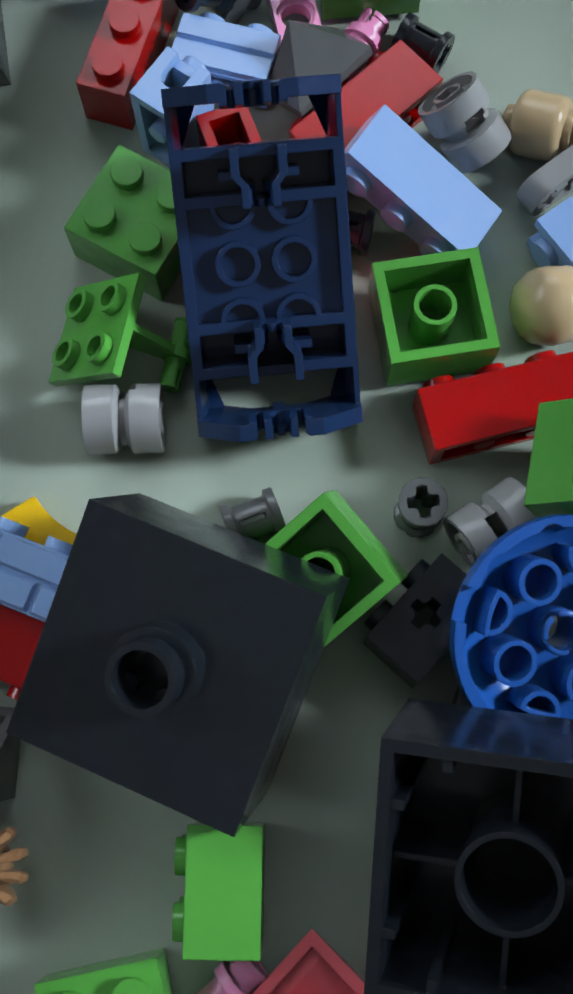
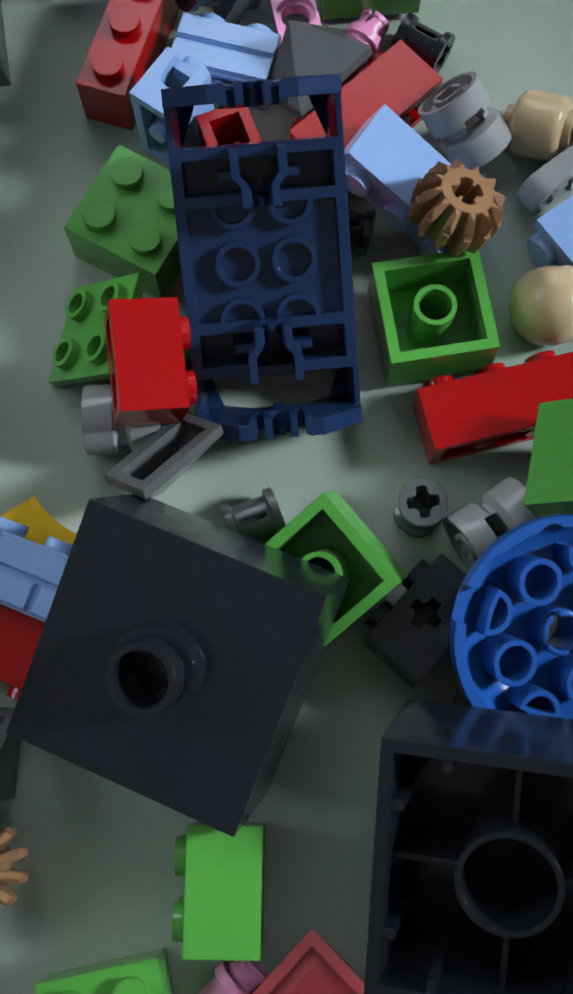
none -> red brick [104,297,197,427]
none -> dark grey slope [104,413,224,500]
none -> medium nougat gear [408,158,506,258]

